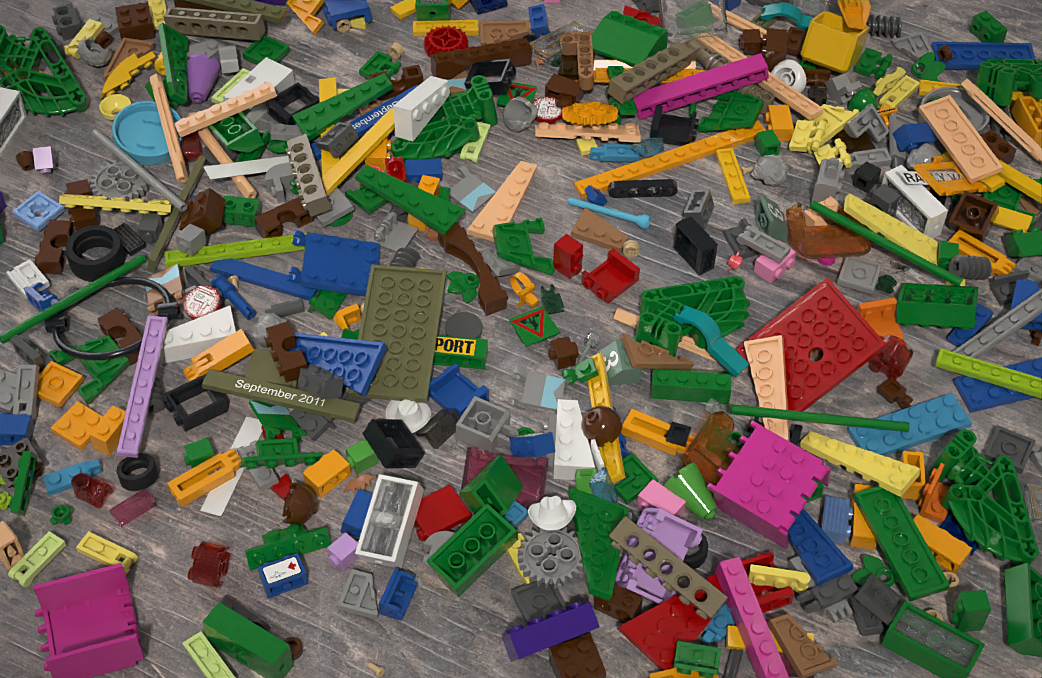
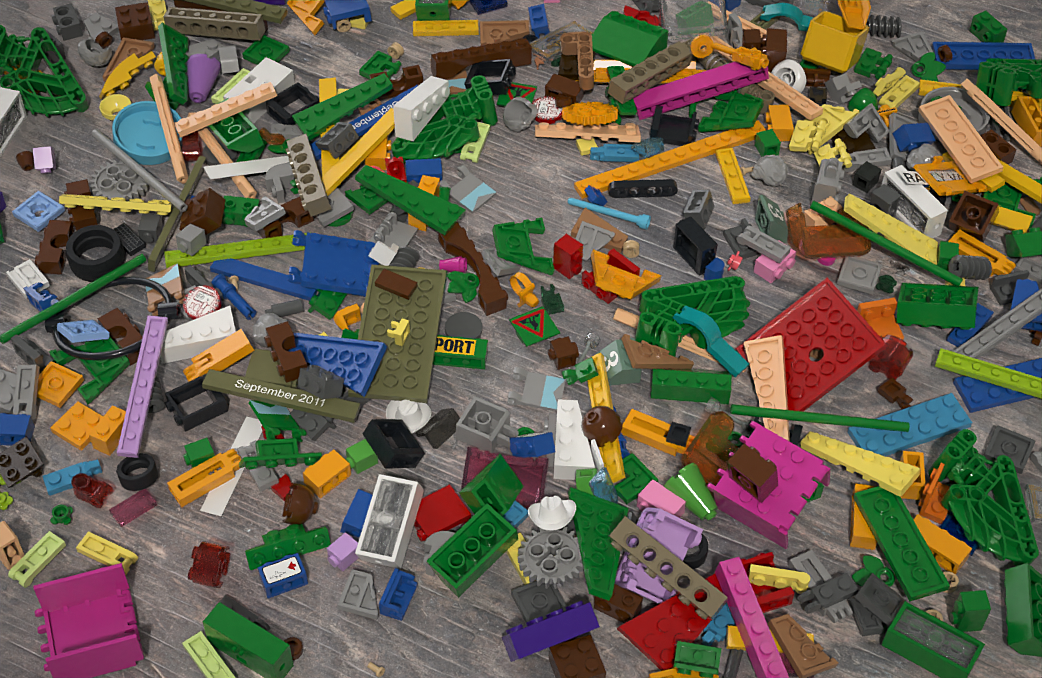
green plate [9,451,37,516] -> none
light yellow plate [64,19,104,59] -> none
nougat piece [343,473,377,494] -> none
red gear [424,25,468,57] -> none
nougat tile [425,225,438,241] -> none
blue panel [428,363,489,421] -> none
light nougat wing [467,161,537,242] -> none
reddish brown plate [787,26,807,56] -> none
blue wing [787,508,853,586] -> none
medium blue brick [820,495,853,544] -> none
none -> light blue piece [57,320,109,343]
none -> light grey wing [244,196,286,231]
none -> clear orange arm [259,127,285,145]
none -> white panel [368,241,399,266]
none -> reddish brown tile [375,269,418,300]
none -> light yellow tile [387,318,410,346]
none -> dark pink cone [439,256,467,273]
none -> light grey wing [575,221,615,262]
none -> light orange wing [591,249,662,299]
none -> light orange piece [690,35,769,70]
none -> blue brick [704,257,725,280]
none -> light grey slope [726,12,743,49]
none -> reddish brown brick [727,443,778,503]

